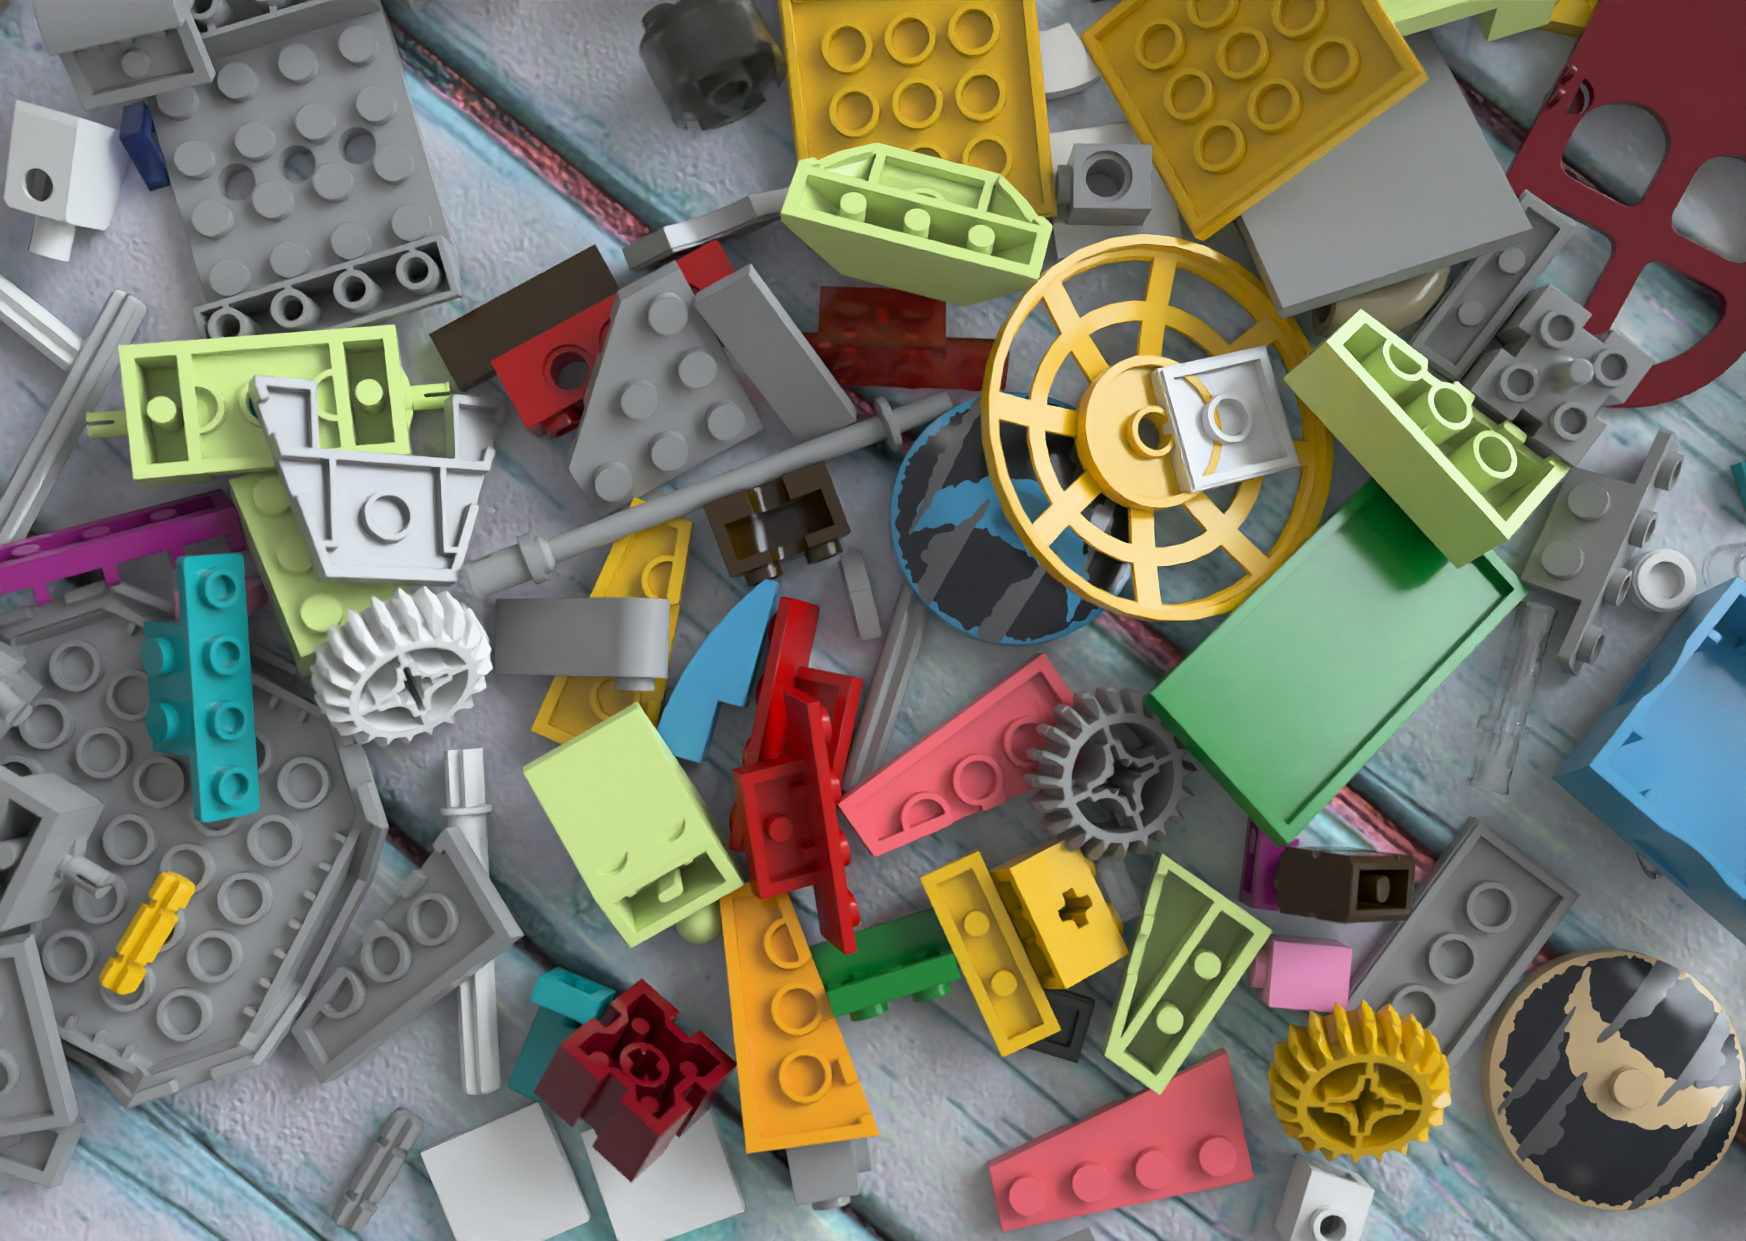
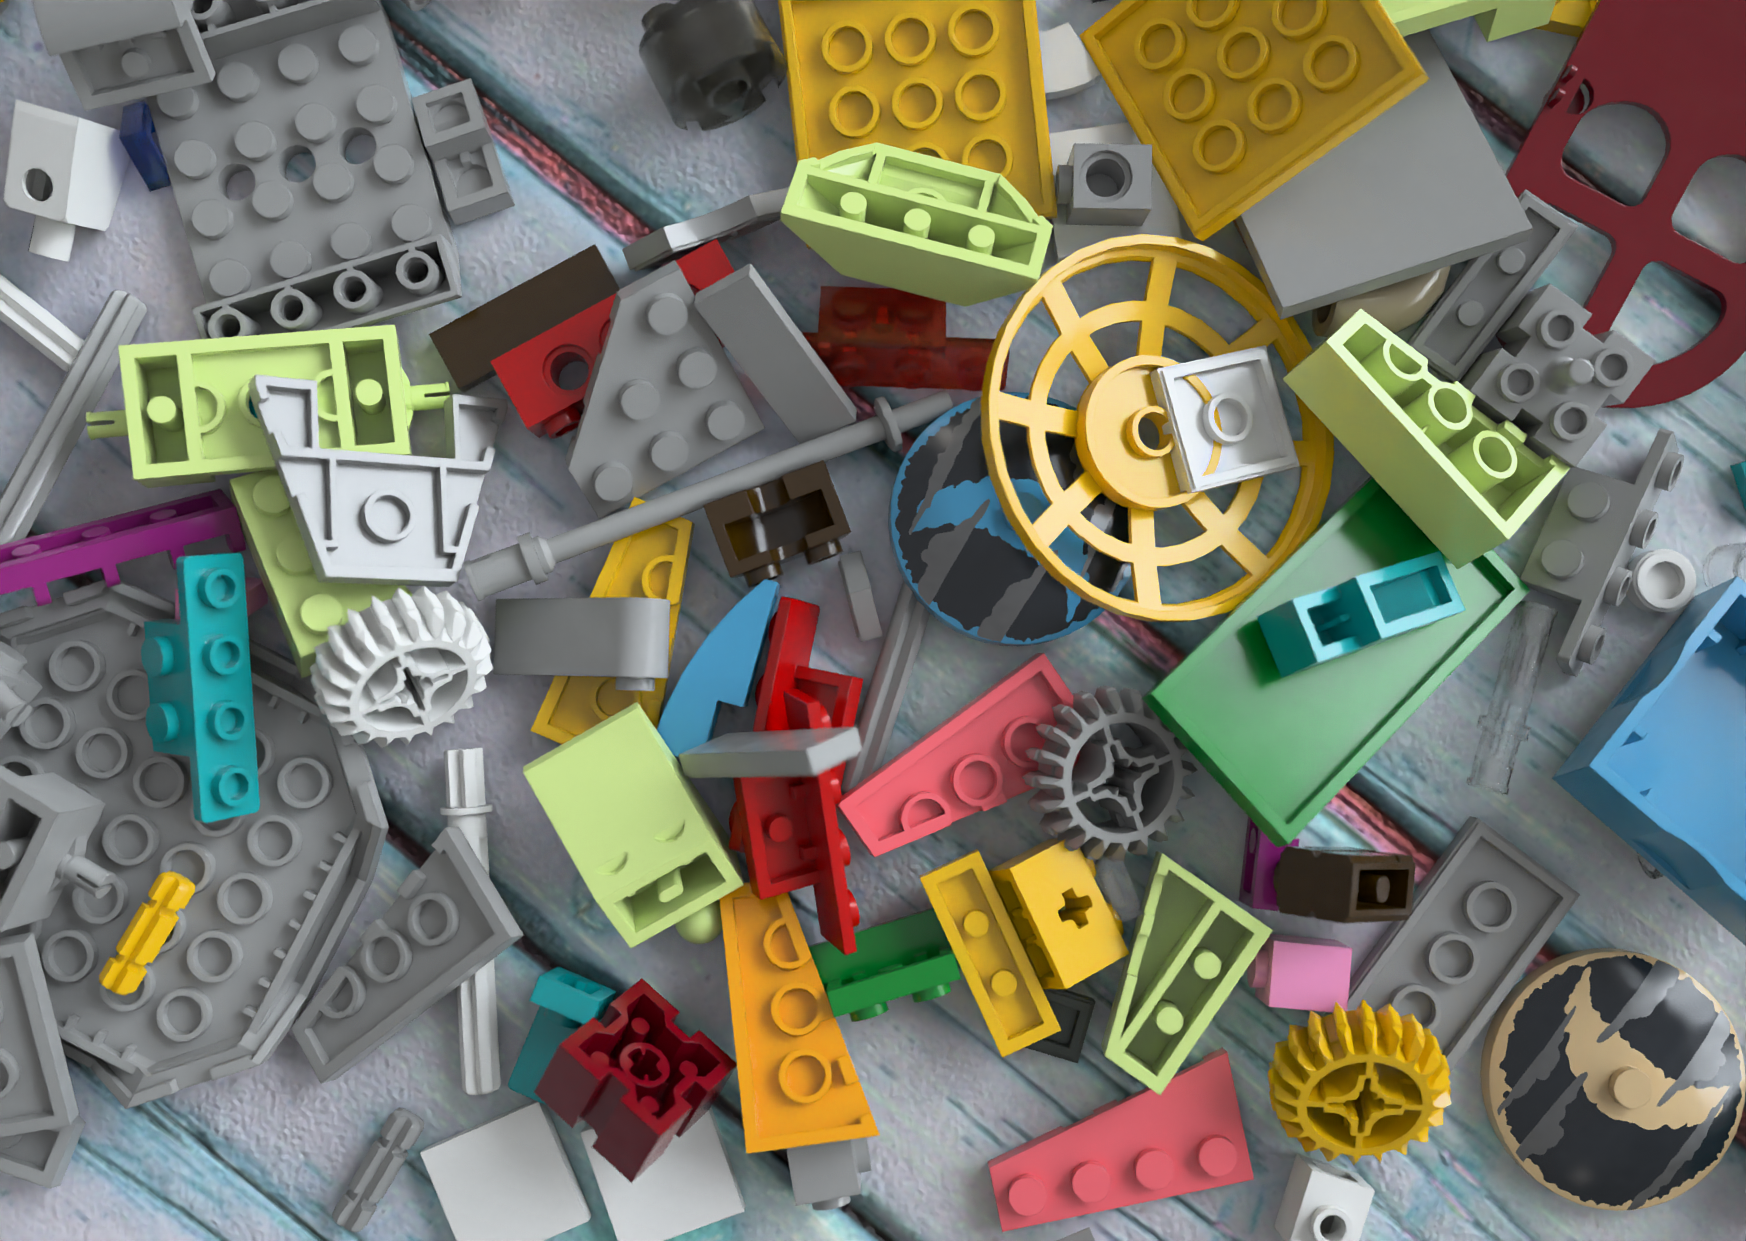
none -> light grey slope [411,78,515,226]
none -> light grey tile [678,727,863,778]
none -> teal slope [1256,551,1466,678]

